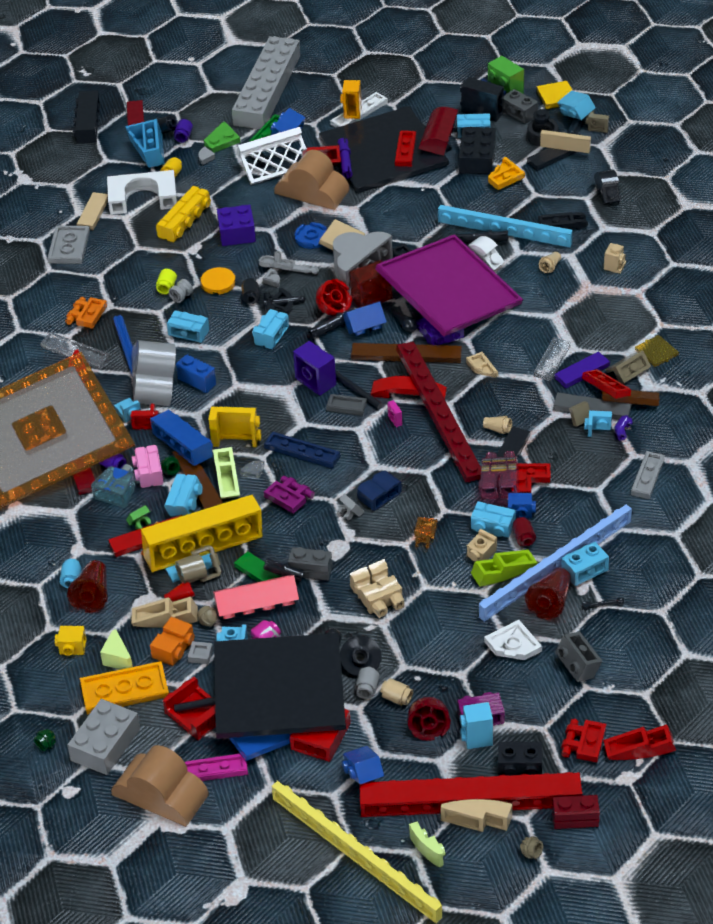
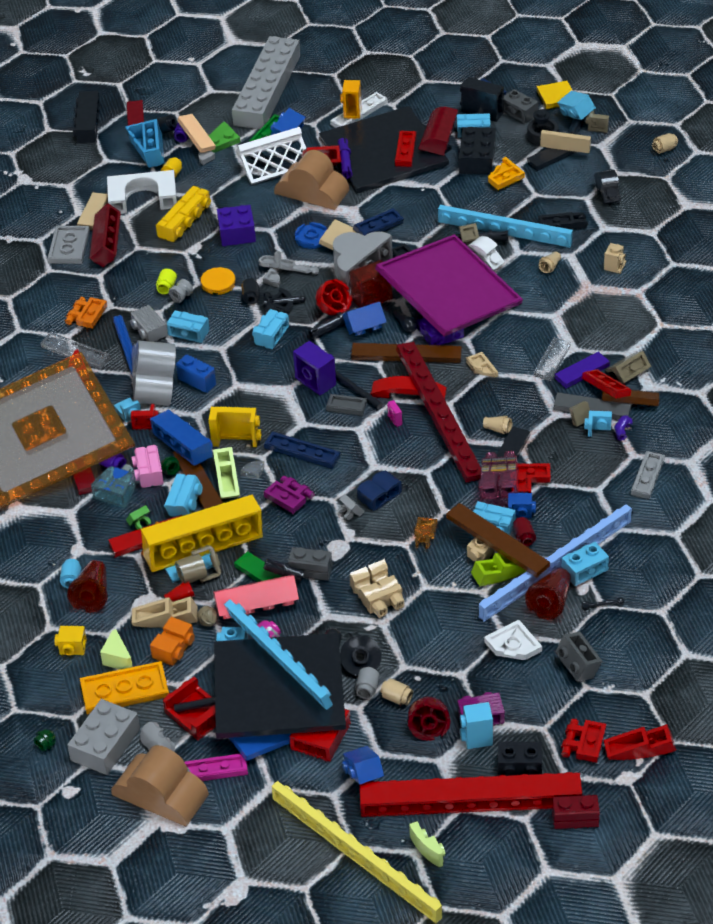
light grey tile [188,641,213,664] -> none
tan slope [441,799,512,832] -> none
bright green brick [487,56,524,94] -> none
dark tan plate [520,836,543,859] -> none
clear yellow piece [635,335,679,367] -> none
none -> dark red brick [90,203,121,267]
none -> light grey brick [130,305,168,342]
none -> light grey piece [140,722,190,772]
none -> light nougat tile [177,114,216,153]
none -> medium azure plate [224,599,333,710]
none -> dark blue tile [353,208,404,236]
none -> reddish brown tile [446,503,550,578]
none -> dark tan tile [459,223,479,244]
none -> tan brick [652,133,678,154]

